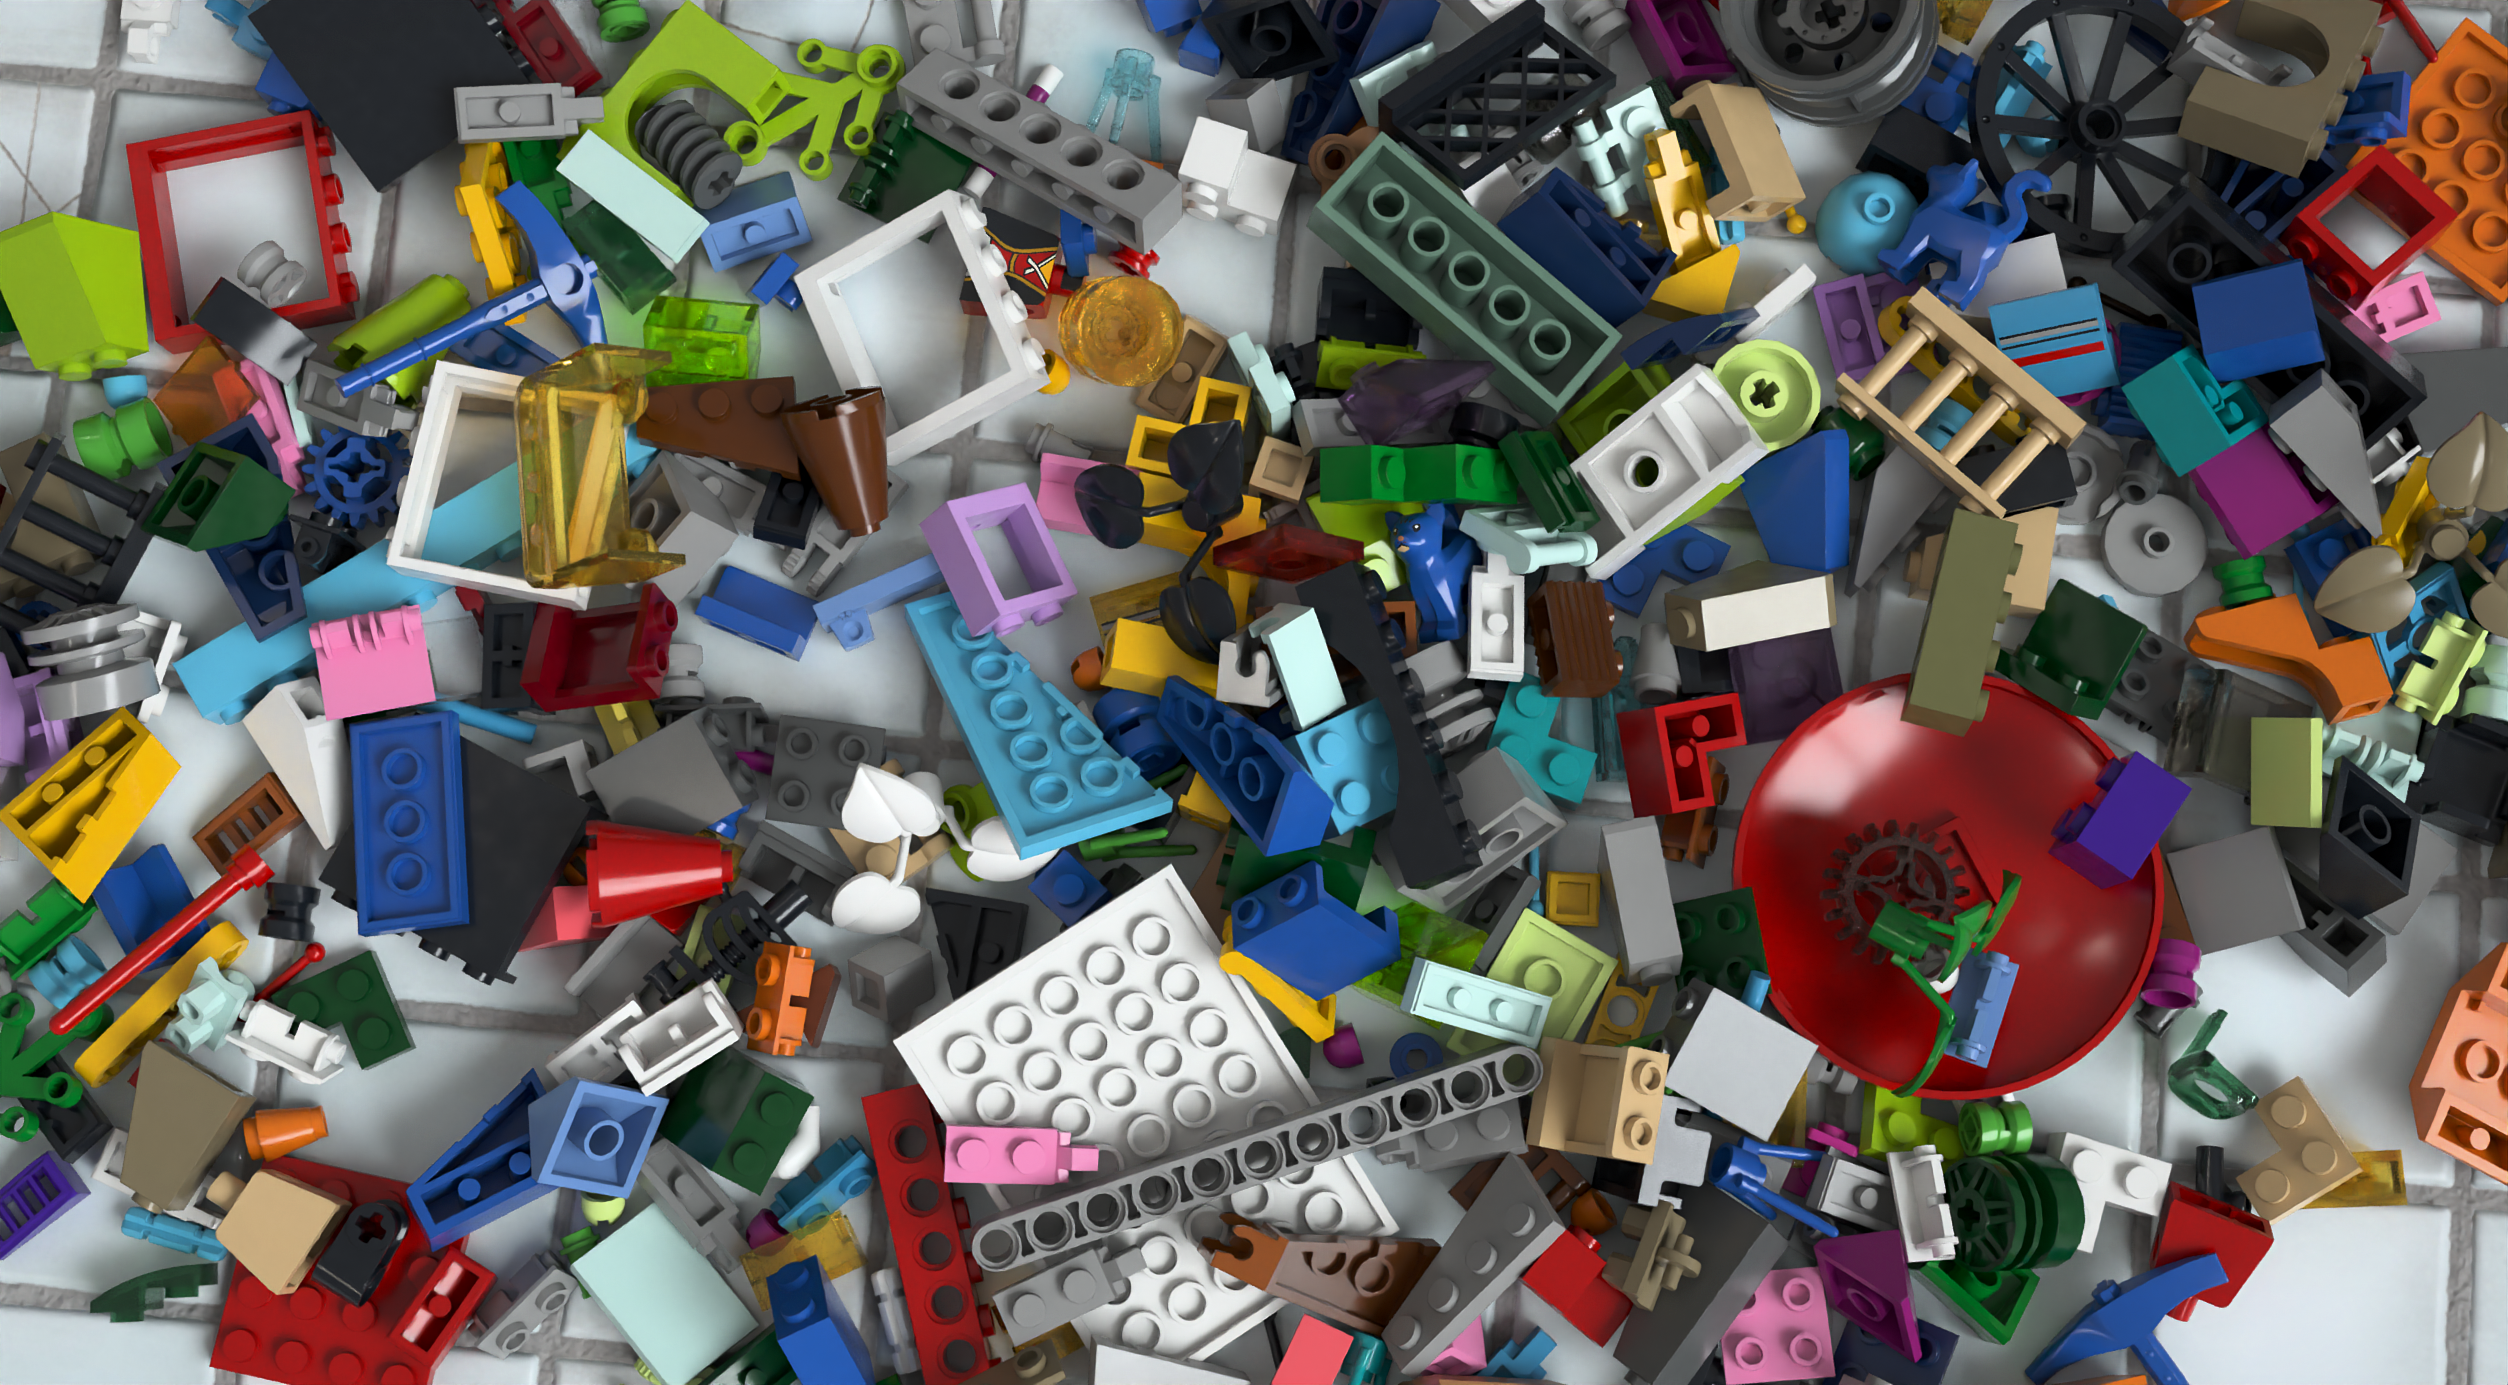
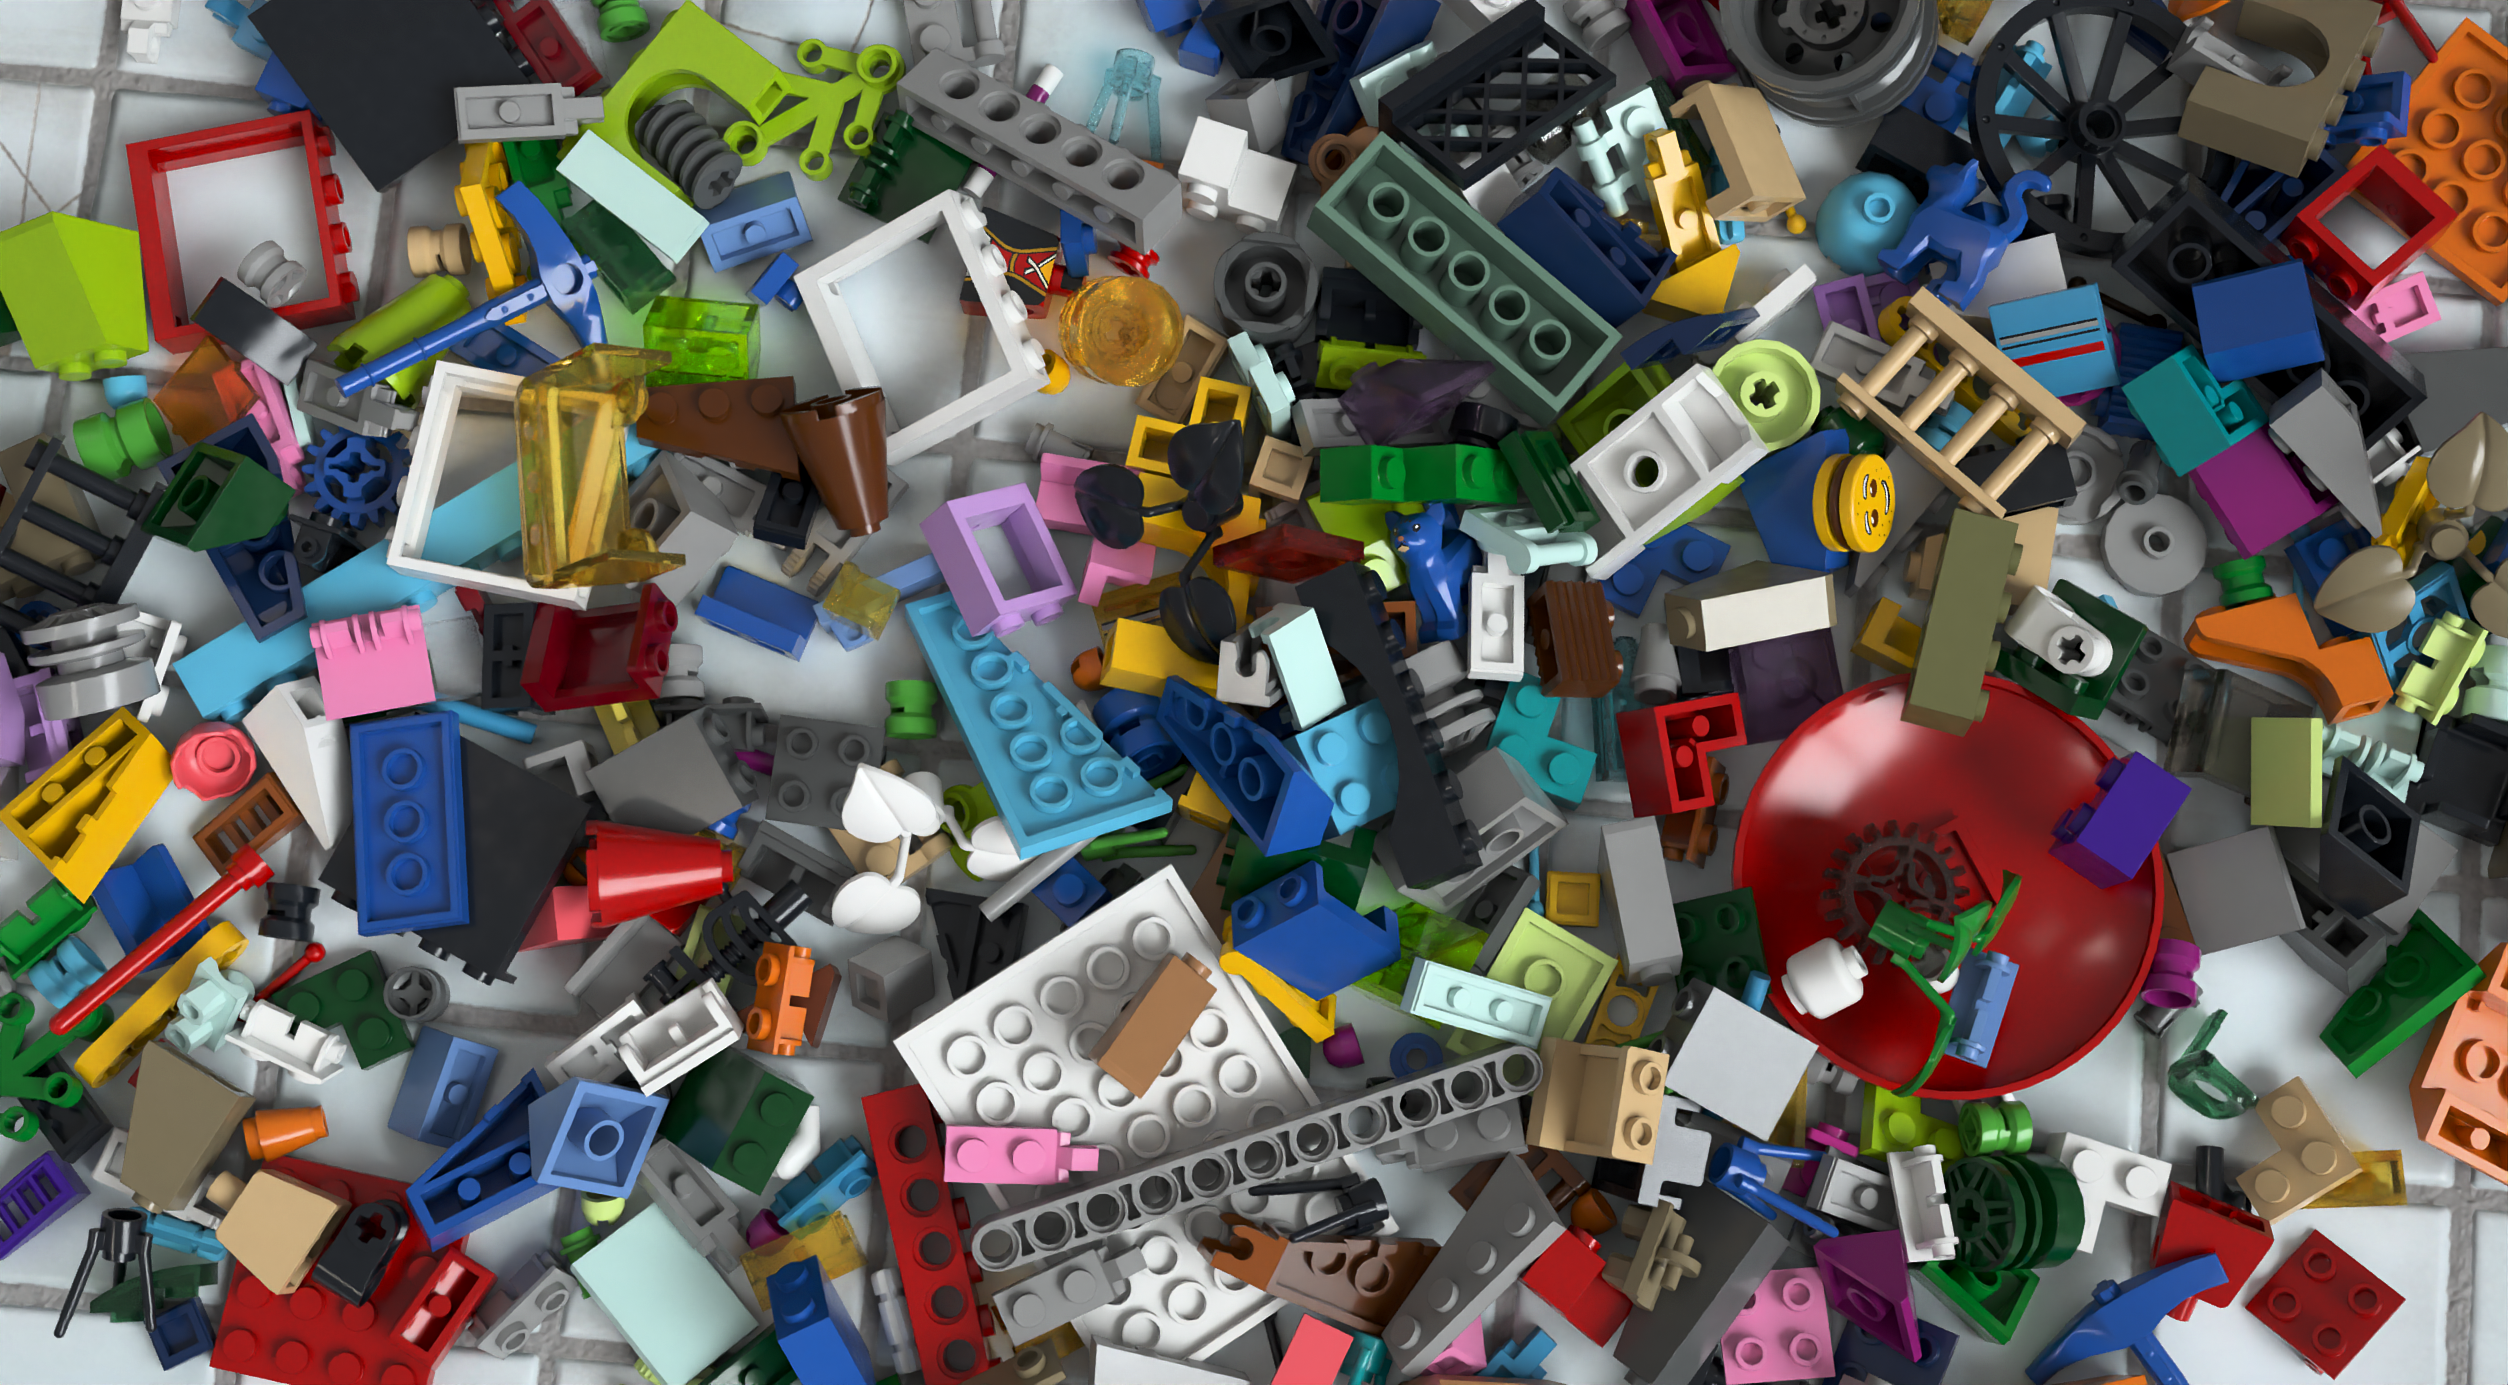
none -> black plant [54,1208,157,1338]
none -> dark blue tile [143,1297,217,1371]
none -> coral hair [170,721,258,801]
none -> dark grey wheel [383,966,451,1023]
none -> medium blue panel [388,1026,499,1149]
none -> tan wheel [407,223,472,278]
none -> clear yellow panel [822,560,901,641]
none -> bright green wheel [884,680,938,740]
none -> light grey bar [978,836,1098,923]
none -> bright pink panel [1077,536,1157,607]
none -> medium nougat slope [1087,952,1217,1099]
none -> dark grey brick [1213,231,1318,349]
none -> black plant [1248,1172,1389,1244]
none -> white head [1781,937,1868,1019]
none -> light grey hinge [1809,321,1956,417]
none -> yellow head [1812,454,1895,553]
none -> yellow panel [1850,597,1922,675]
none -> white piece [2004,585,2113,677]
none -> red hinge [2245,1229,2406,1380]
none -> green wing [2319,907,2487,1079]

